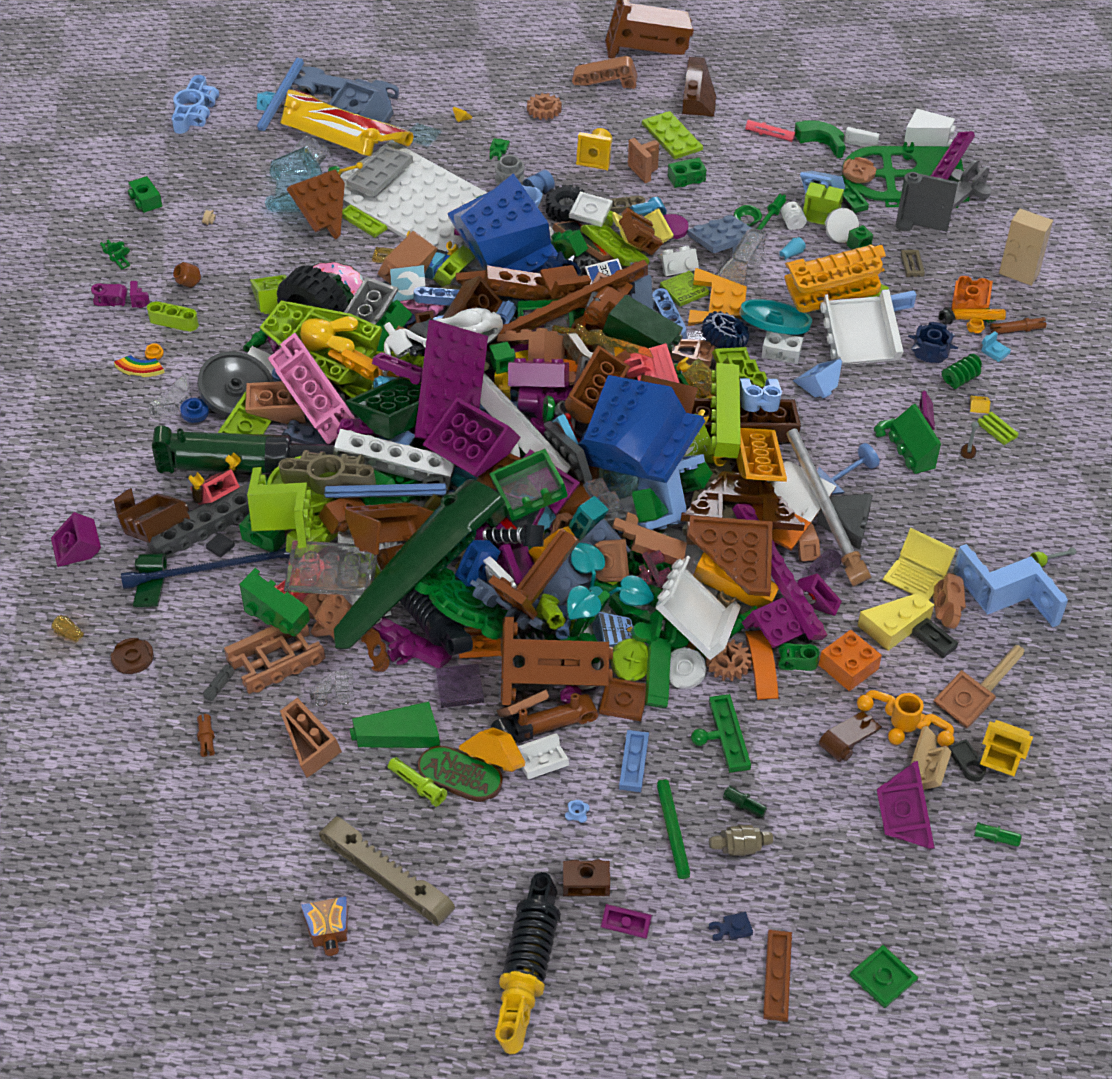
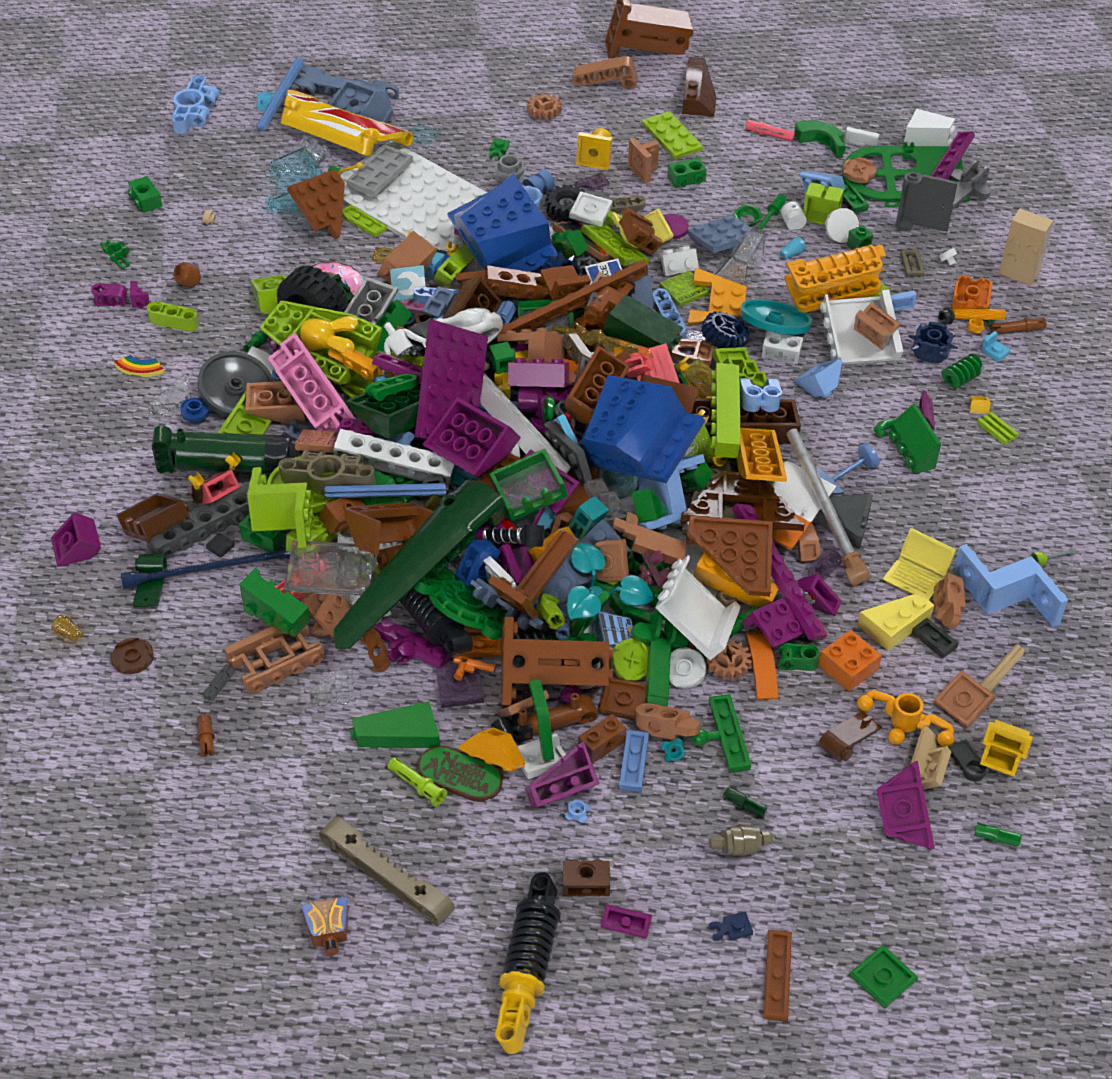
reddish brown slope [114,488,135,514] -> none
light orange plate [145,343,164,360] -> none
nougat wedge [280,698,342,778] -> none
yellow slope [452,107,473,122] -> none
dark azure piece [630,197,667,216] -> none
green axle [657,779,690,879] -> none
hinge [960,421,979,459] -> none
none -> nougat tile [295,430,338,453]
none -> green plate [365,373,417,401]
none -> sand blue slope [422,286,455,319]
none -> orange hose [453,655,497,681]
none -> magenta wedge [525,741,600,809]
none -> green beam [529,679,554,761]
none -> clear purple tile [574,173,610,191]
none -> dark orange brick [578,714,627,764]
none -> nougat piece [636,703,700,740]
none -> teal plate [661,738,685,762]
none -> nougat bracket [854,302,900,351]
none -> white tile [939,248,957,265]

